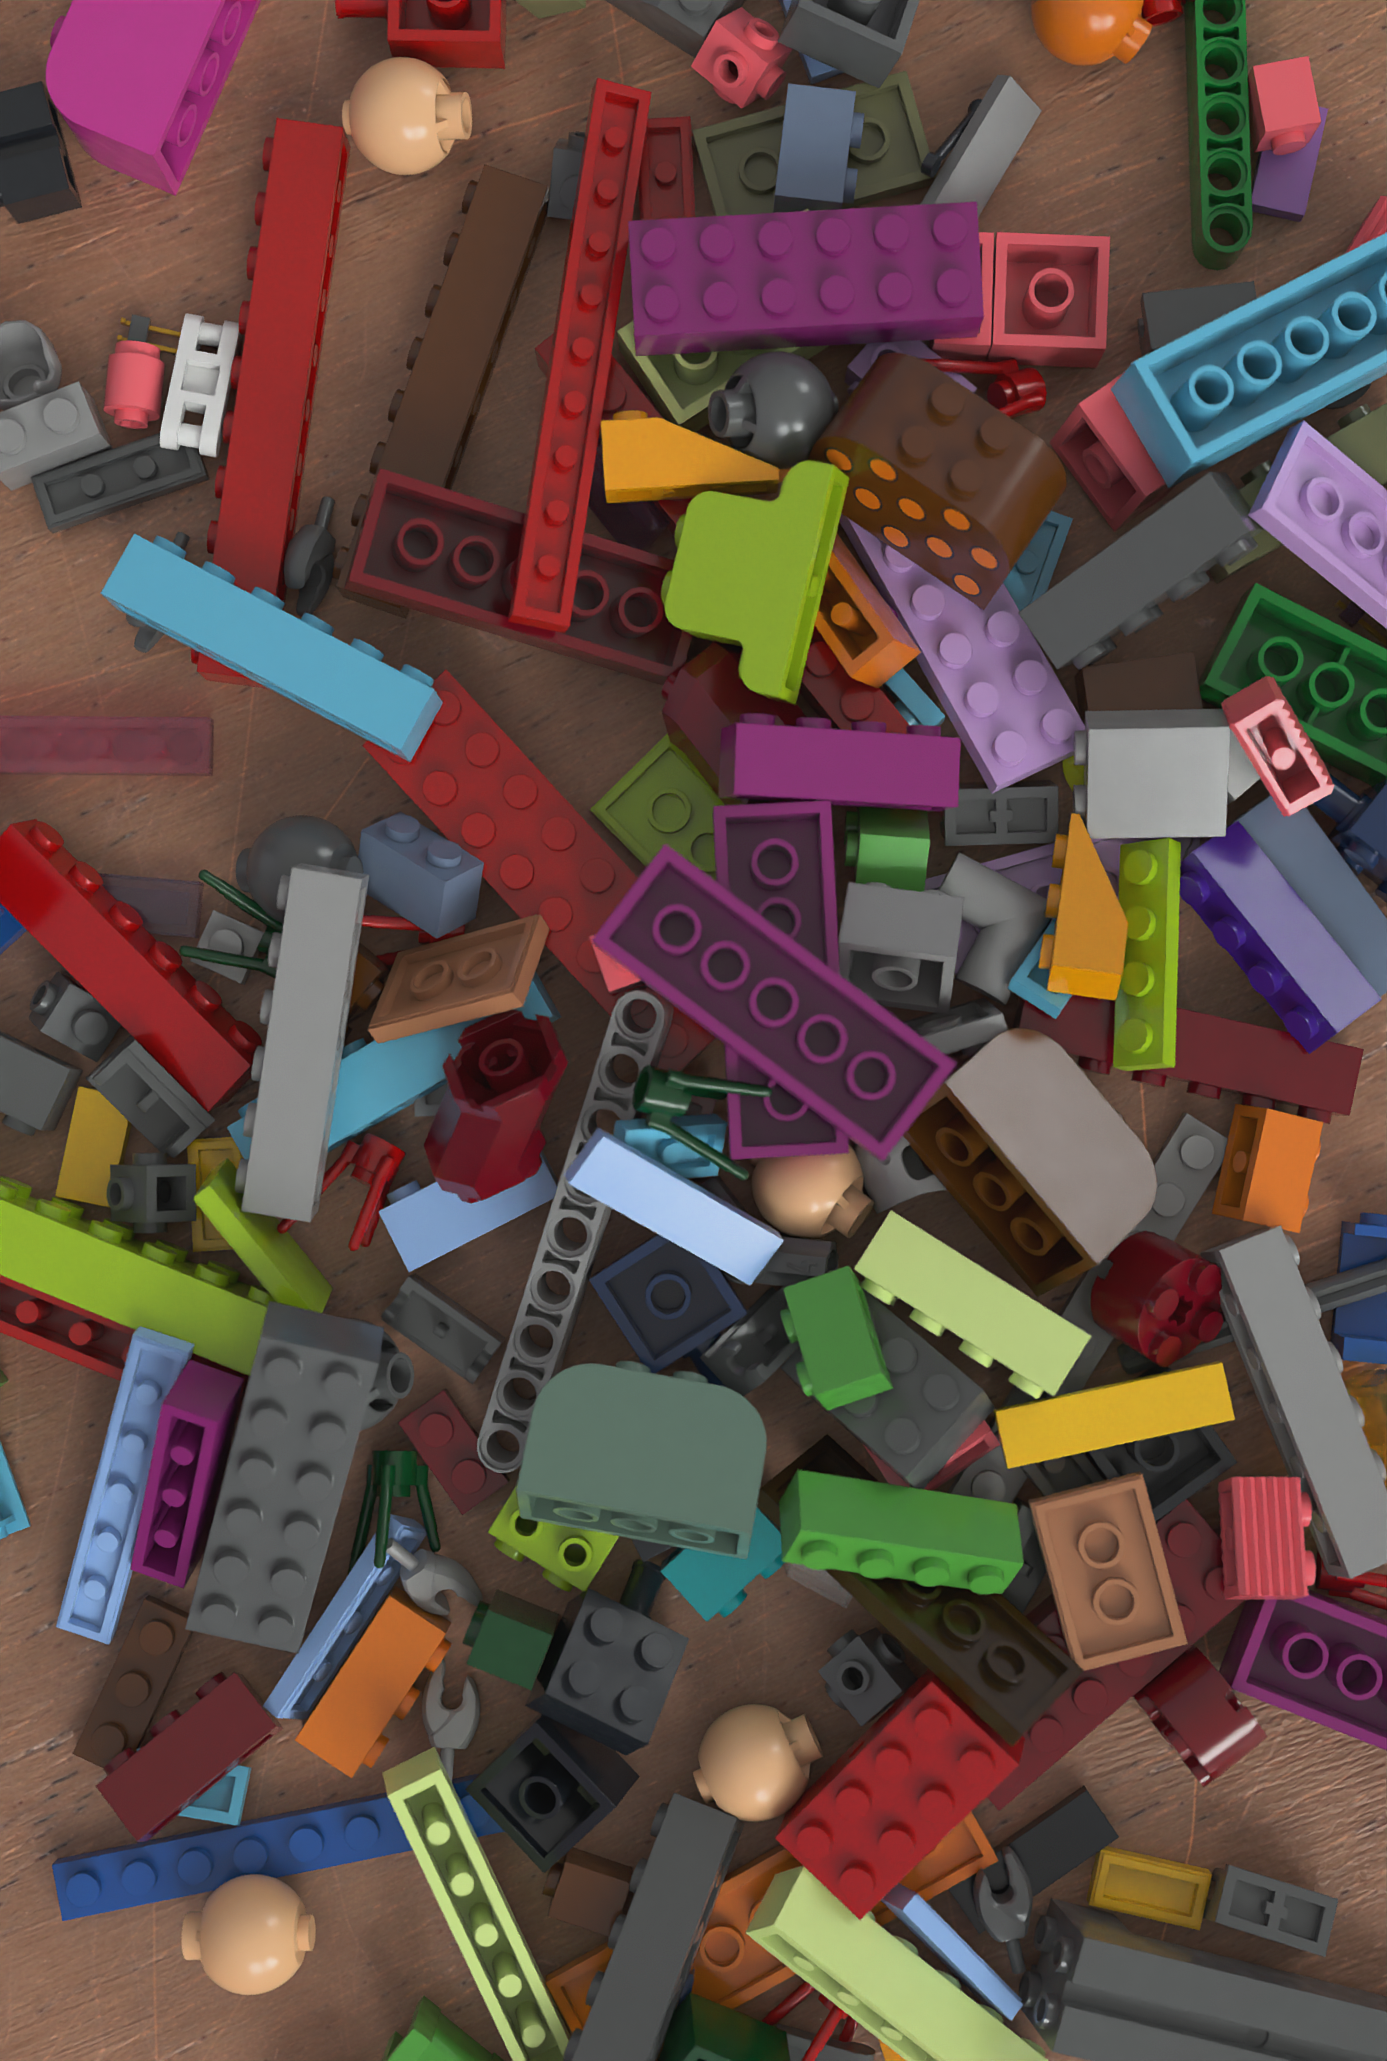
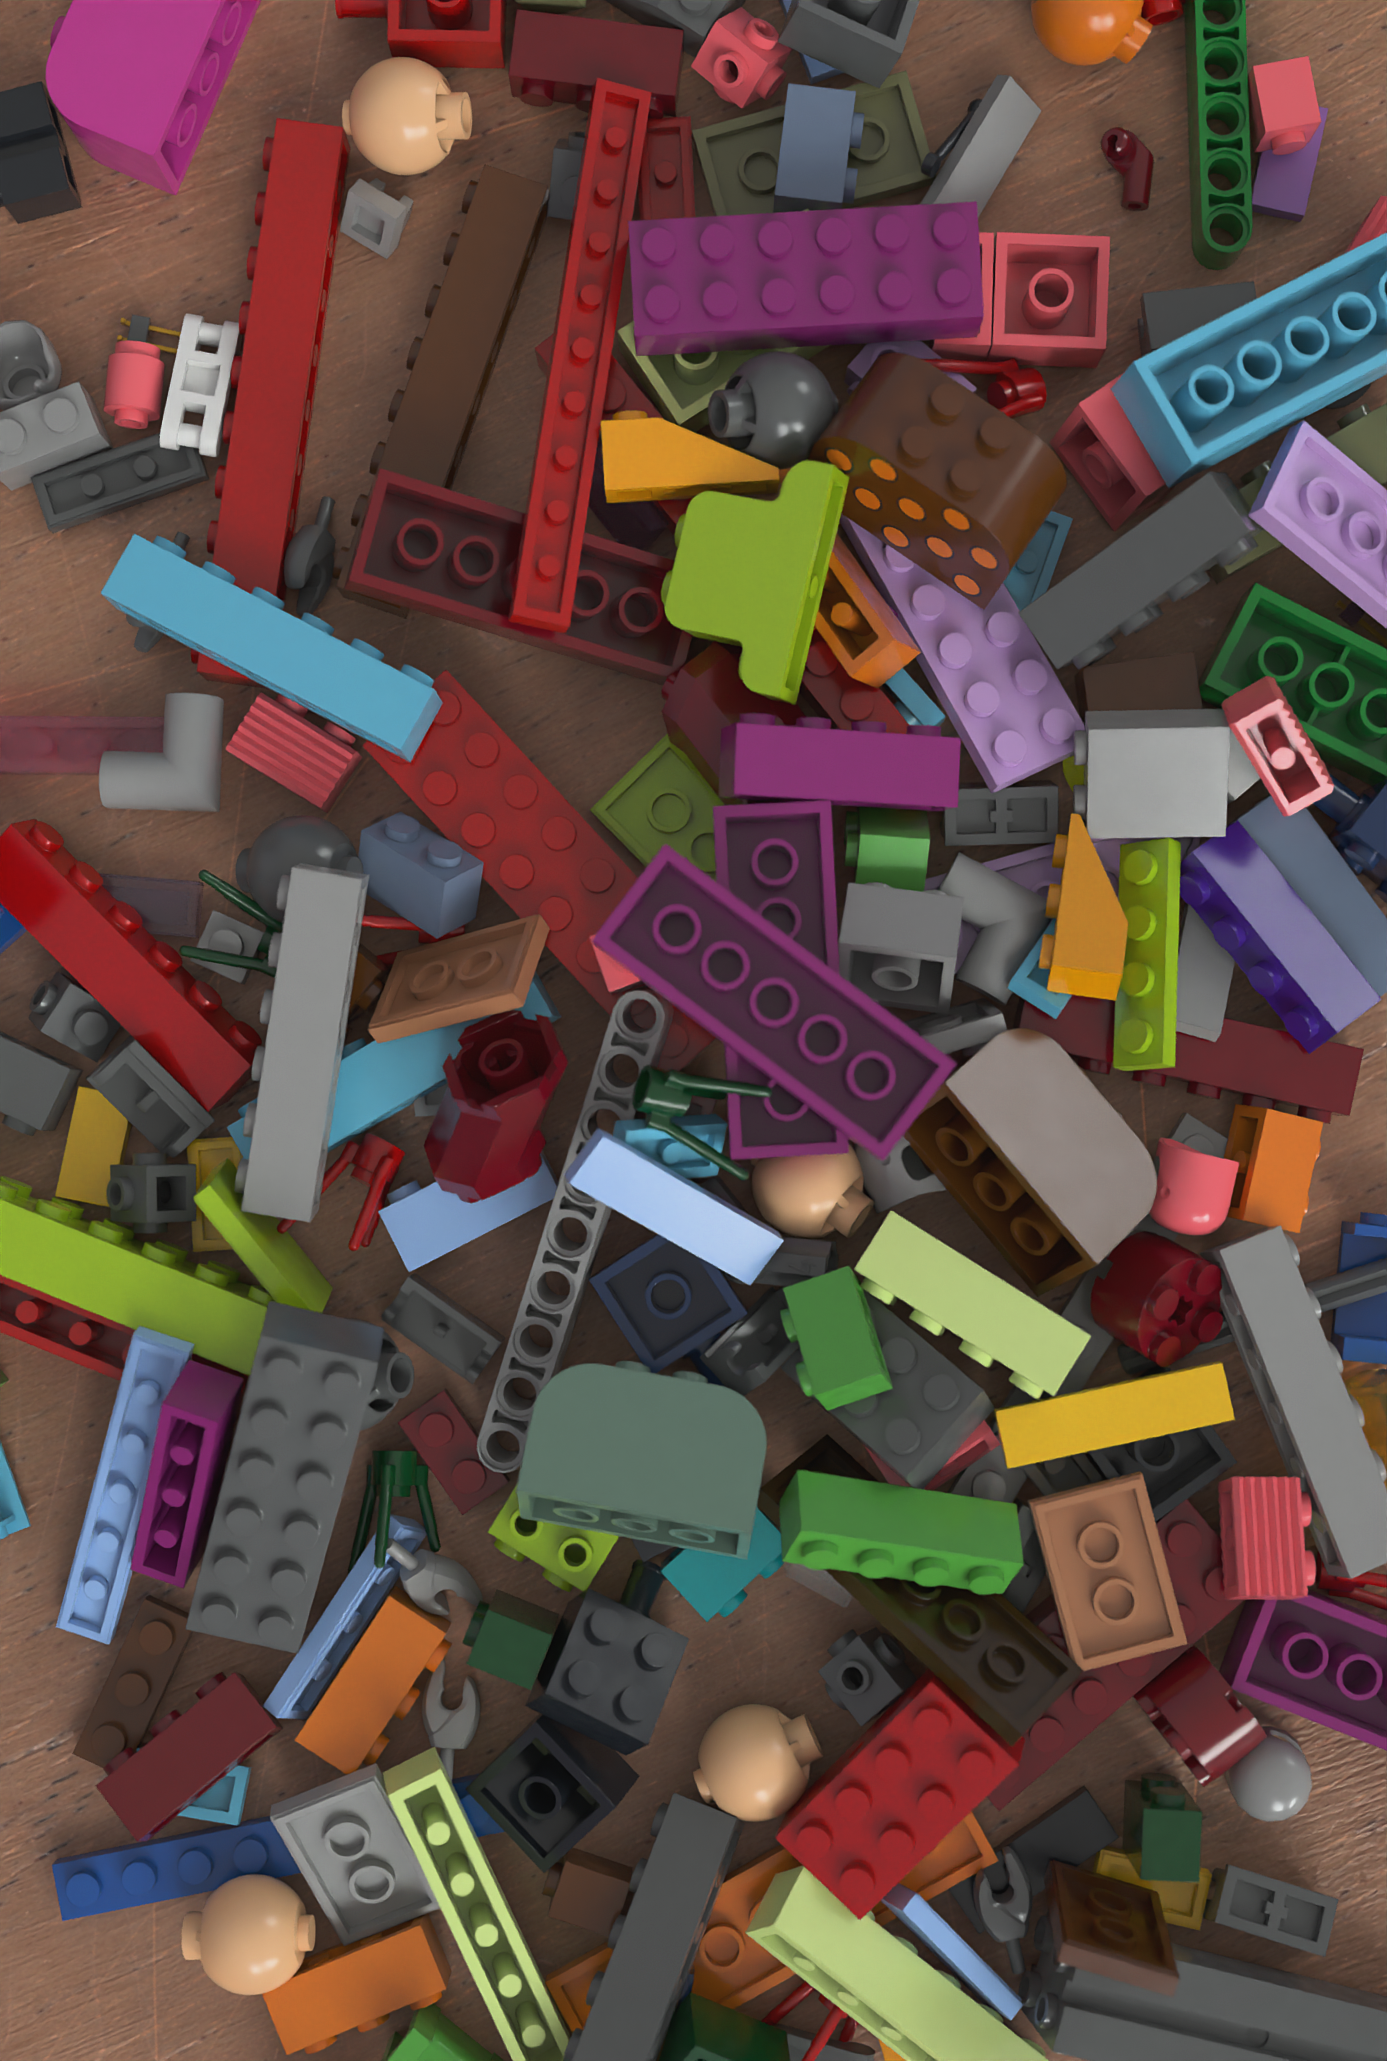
none -> light grey brick [99,693,224,812]
none -> coral brick [225,692,362,814]
none -> orange brick [262,1913,452,2055]
none -> light grey tile [270,1763,440,1946]
none -> light grey tile [340,178,414,259]
none -> dark red brick [508,9,684,119]
none -> reddish brown tile [1044,1860,1180,1997]
none -> dark red arm [1101,127,1154,211]
none -> dark green brick [1122,1773,1202,1883]
none -> coral helmet [1149,1138,1239,1236]
none -> light grey tile [1176,902,1235,1042]
none -> light grey helmet [1225,1726,1312,1822]

